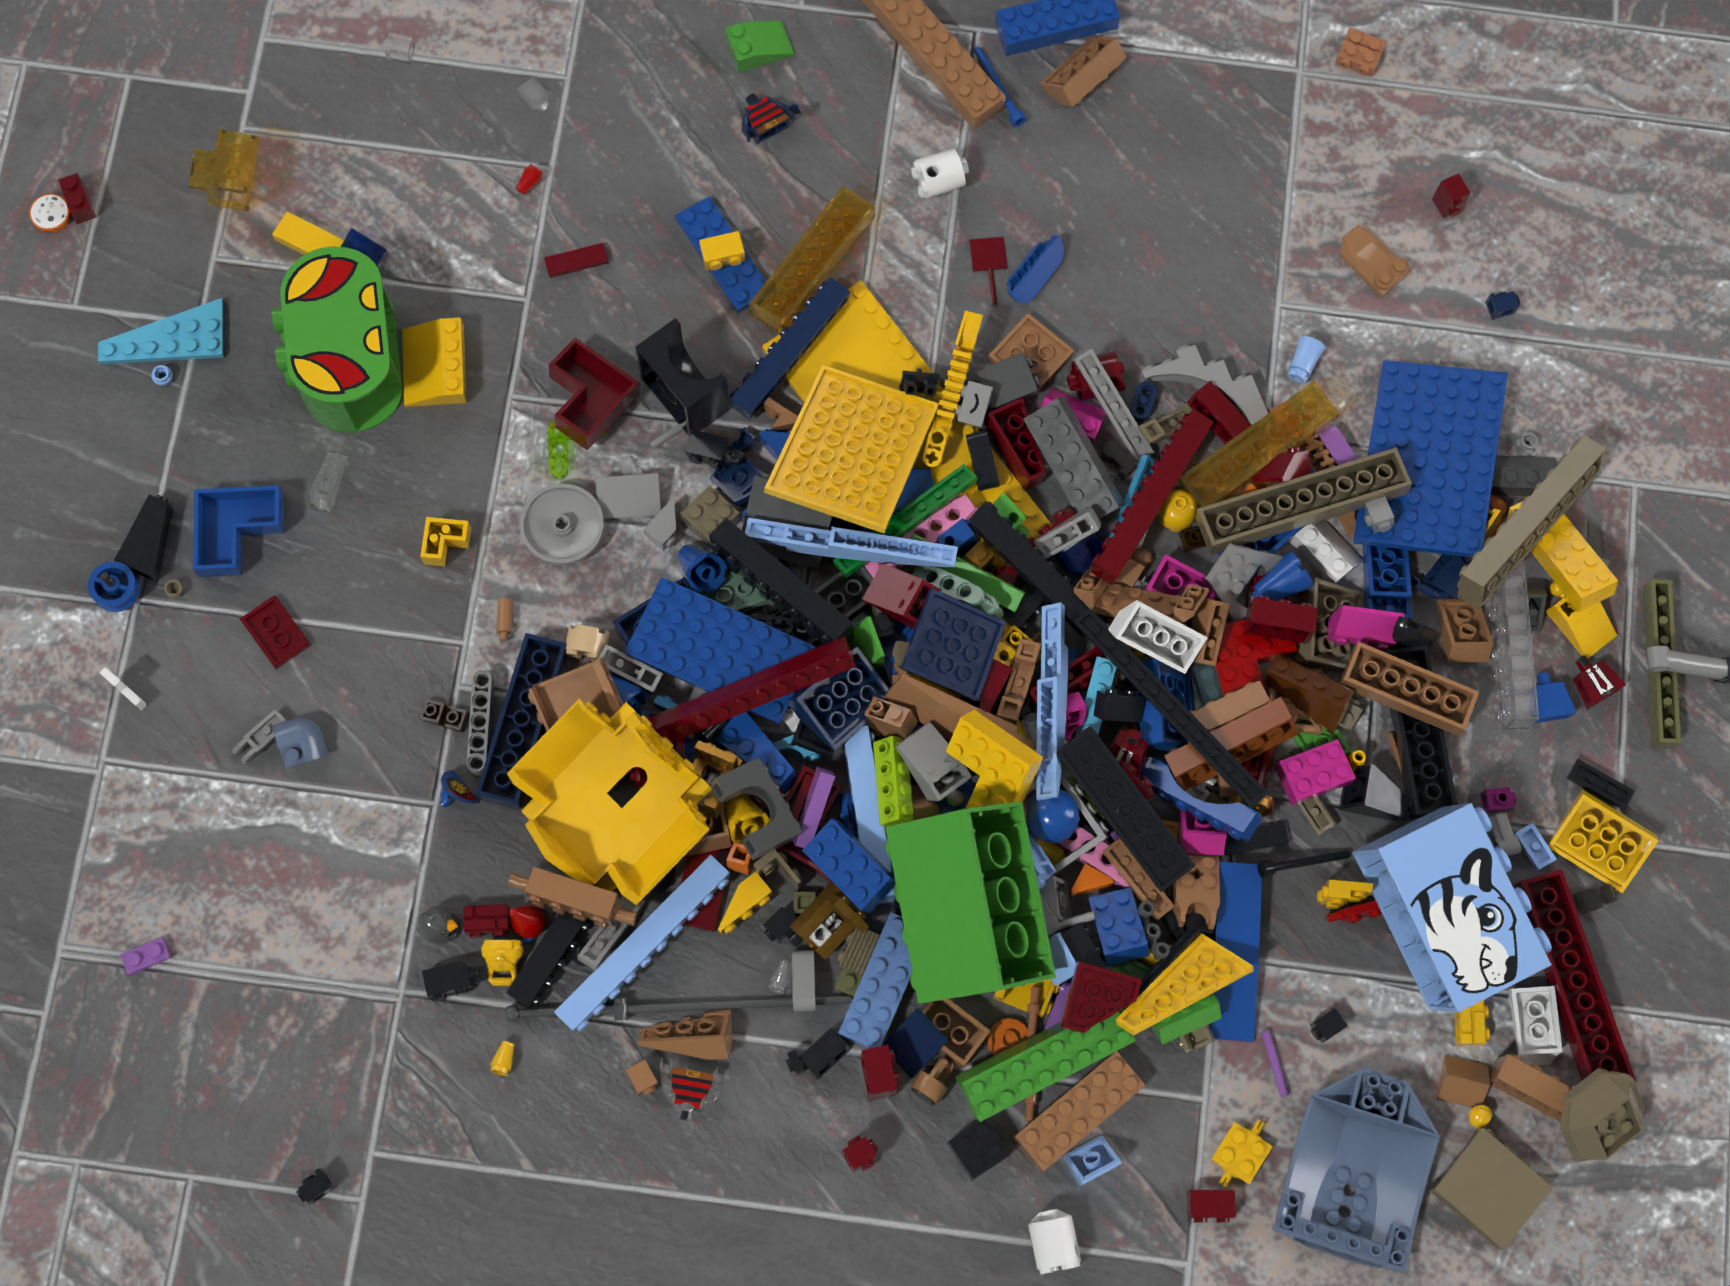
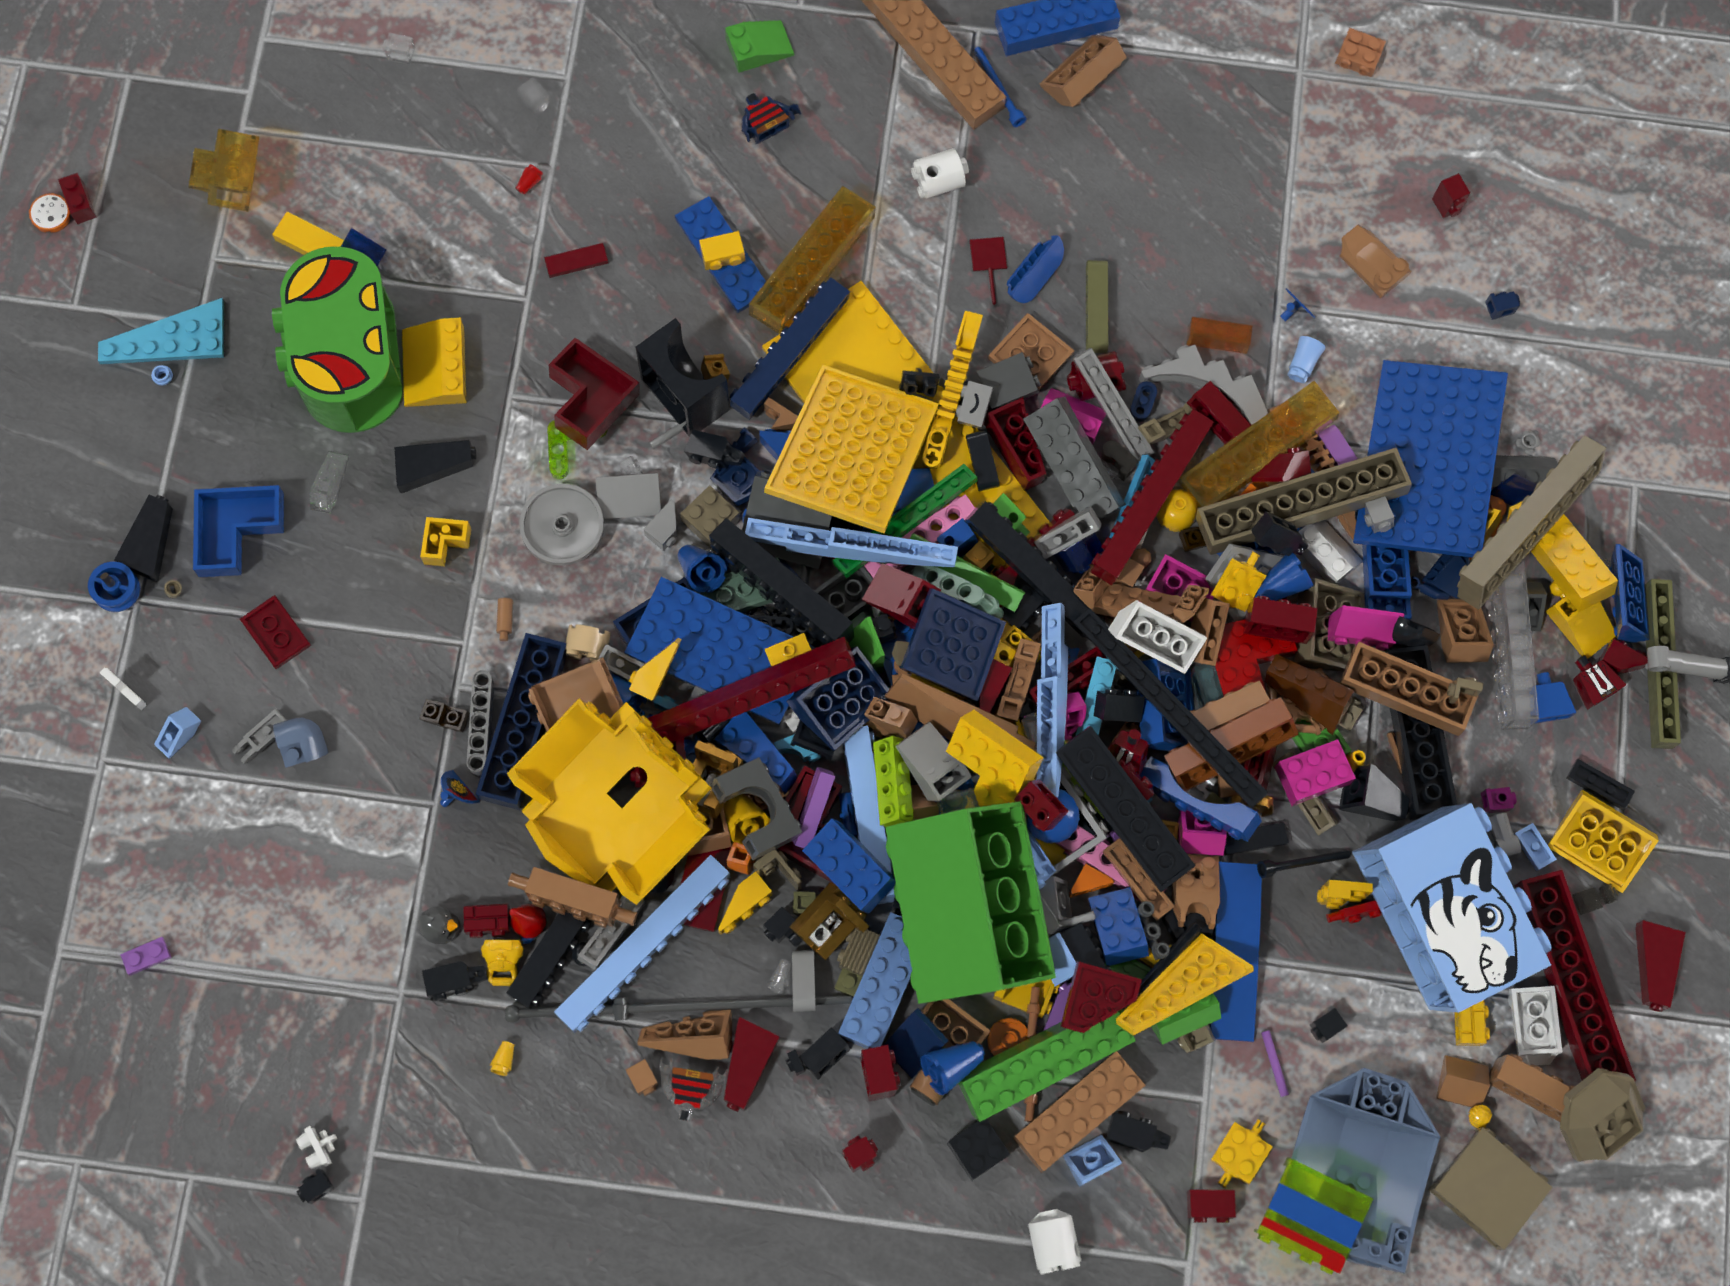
none -> light blue slope [154,707,201,758]
none -> white hips [296,1126,337,1169]
none -> black slope [394,440,477,493]
none -> yellow slope [629,638,682,701]
none -> pearl gold brick [700,354,730,384]
none -> dark red slope [724,1017,780,1112]
none -> yellow plate [764,633,811,667]
none -> blue cone [920,1041,985,1095]
none -> clear tile [936,788,979,814]
none -> dark red brick [1014,779,1069,831]
none -> olive beam [1086,260,1108,354]
none -> black hinge [1105,1110,1171,1152]
none -> clear orange brick [1186,317,1253,354]
none -> yellow plate [1211,551,1267,612]
none -> black hinge [1251,511,1308,556]
none -> panel [1253,1157,1373,1275]
none -> blue shield [1280,288,1316,322]
none -> dark tan bracket [1447,677,1483,704]
none -> clear blue piece [1491,473,1537,506]
none -> dark red slope [1598,639,1648,675]
none -> blue slope [1609,544,1650,644]
none -> dark red slope [1635,920,1686,1012]

